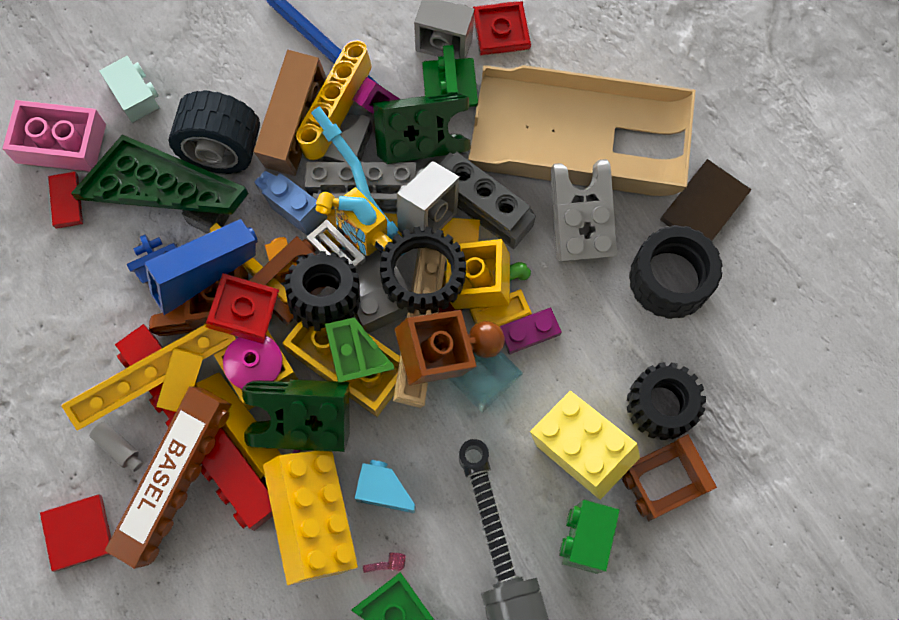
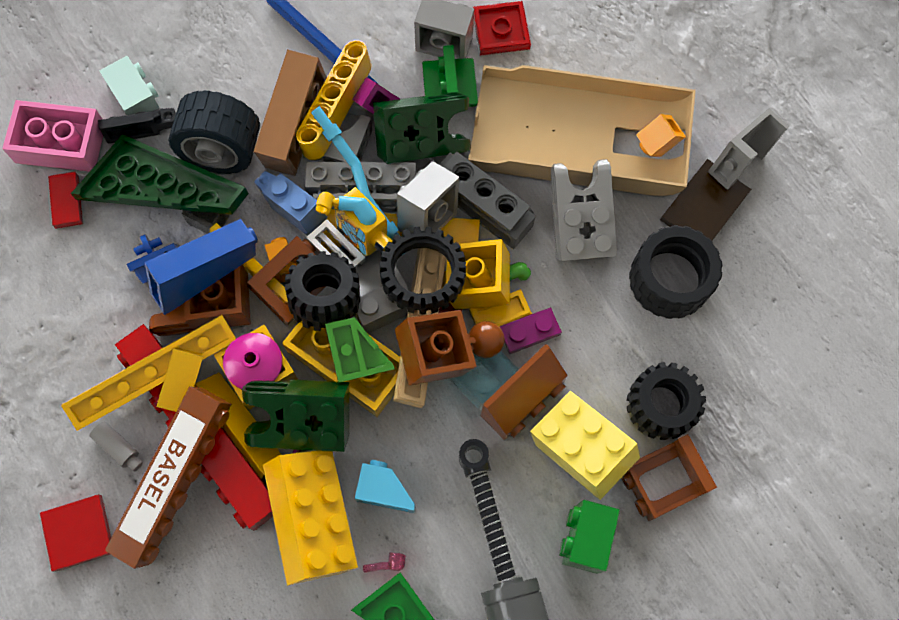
red tile [205,273,279,344] -> none
none -> black hinge [98,108,176,144]
none -> dark orange slope [480,344,568,440]
none -> light orange brick [636,114,686,157]
none -> light grey panel [708,108,789,190]

